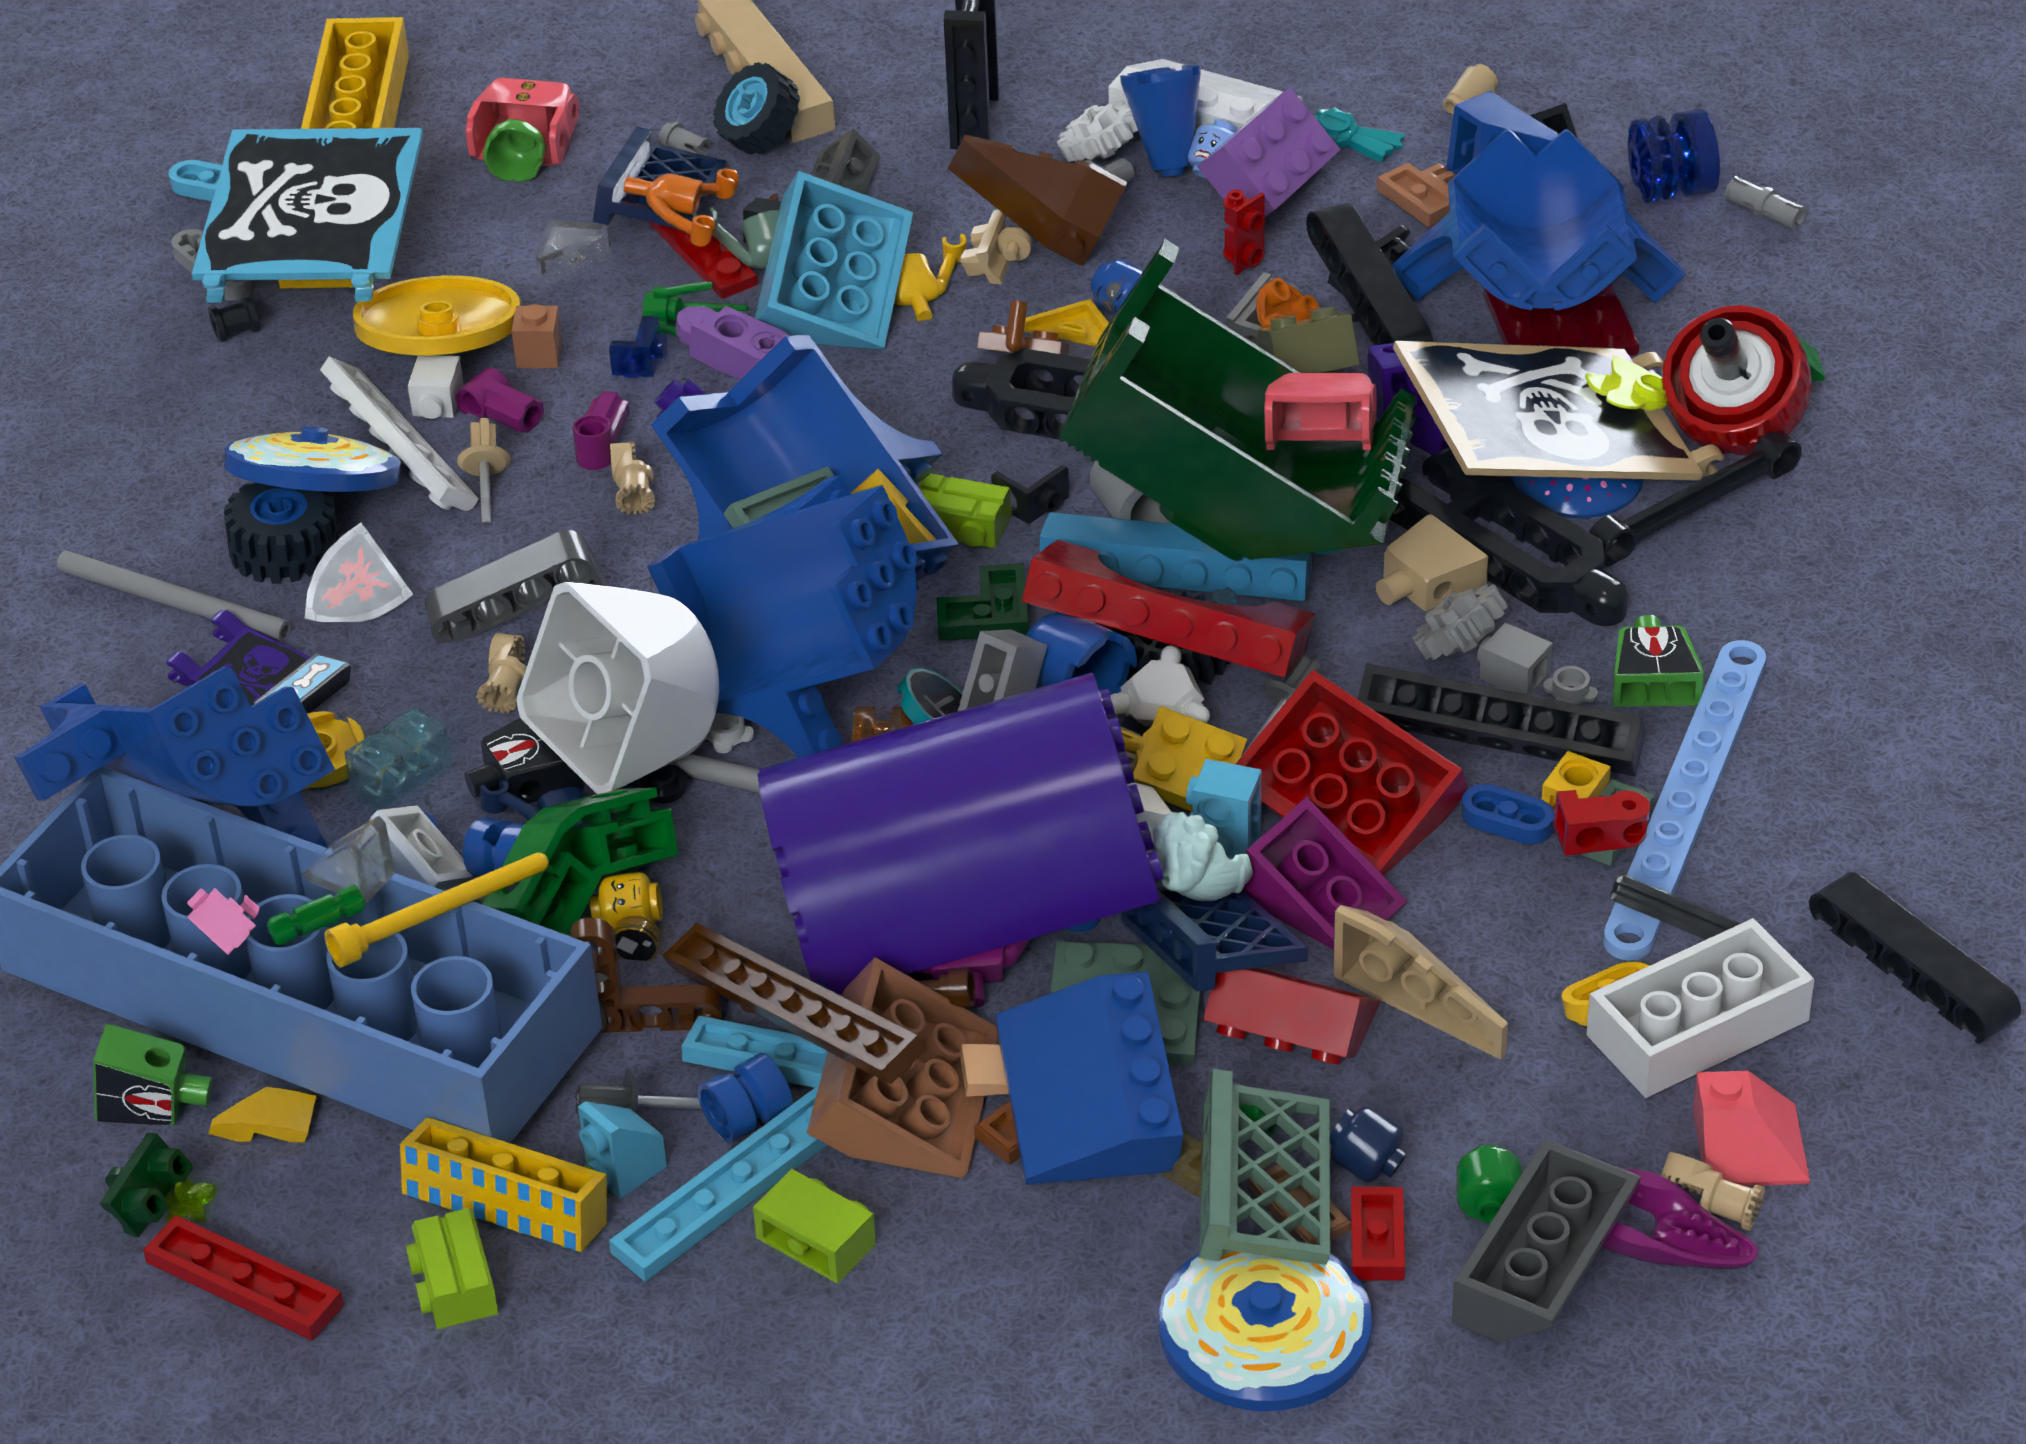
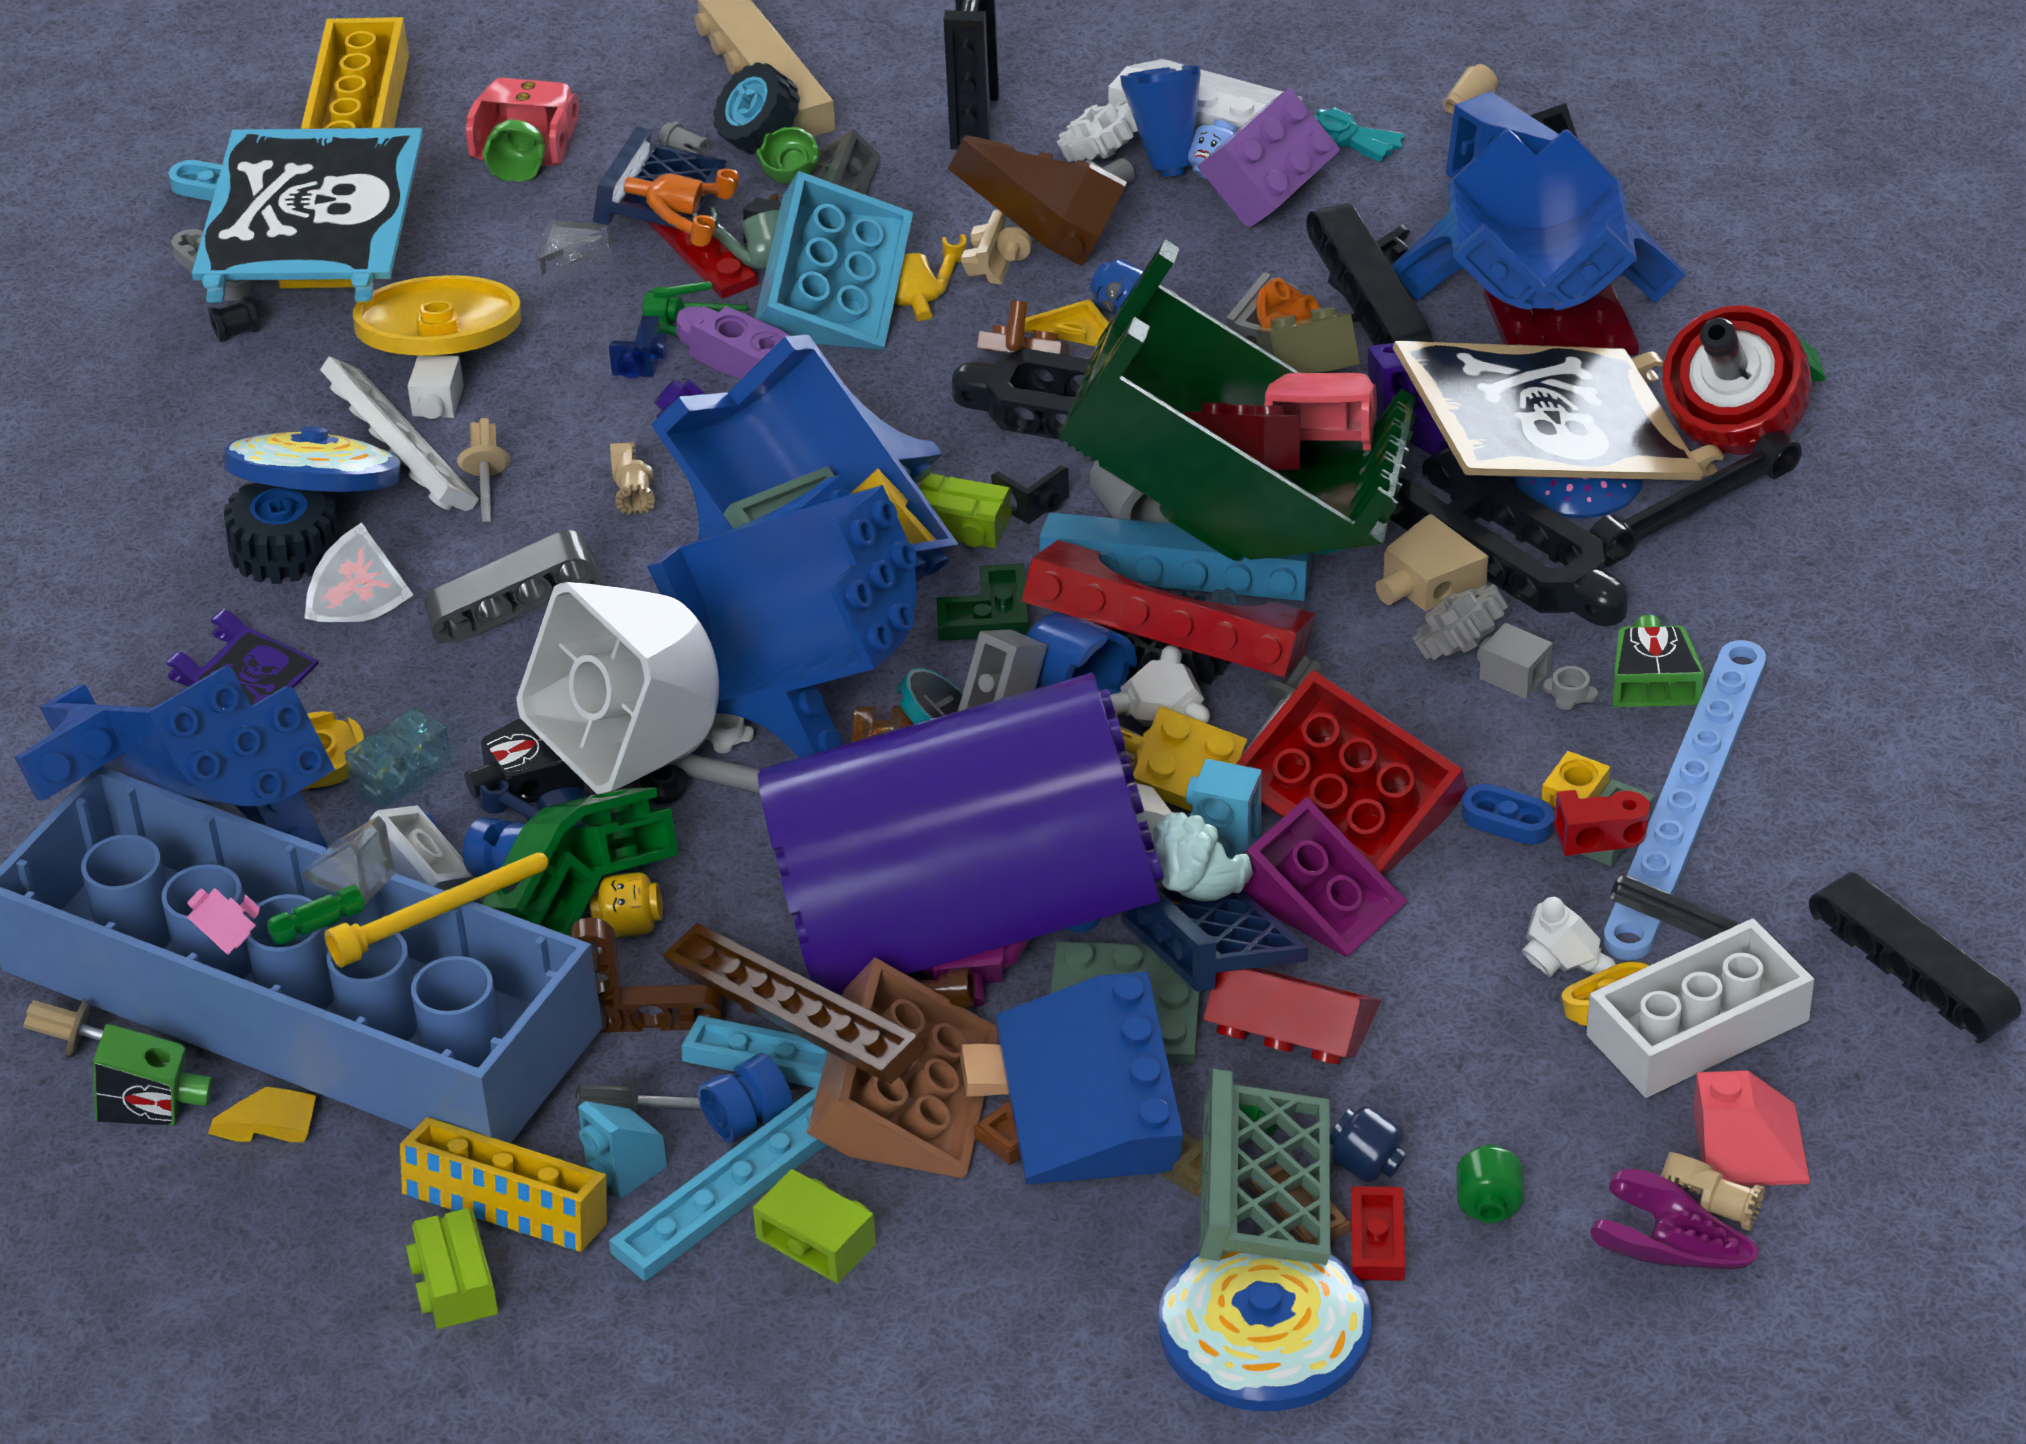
light grey piece [57,550,291,642] -> none
dark green hips [99,1133,193,1237] -> none
red plate [143,1215,344,1341] -> none
clear neon green plant [166,1178,217,1223] -> none
slope [253,653,351,713] -> none
magenta piece [455,367,544,433] -> none
tan connector [476,633,527,714] -> none
nougat brick [511,304,563,368] -> none
magenta piece [572,391,630,470] -> none
tile [614,916,662,961] -> none
red hinge [1223,190,1265,275] -> none
tan wedge [1334,905,1508,1060] -> none
black brick [1358,663,1646,777] -> none
nougat hinge [1377,163,1456,228] -> none
dark grey slope [1452,1139,1641,1342] -> none
neon yellow plate [1585,356,1667,411] -> none
clear blue wheel [1627,109,1720,204] -> none
light grey pin [1725,176,1808,230] -> none
none -> tan piece [23,998,104,1057]
none -> bright green hair [756,127,820,185]
none -> dark red slope [1184,403,1300,470]
none -> white rock [1522,897,1616,977]

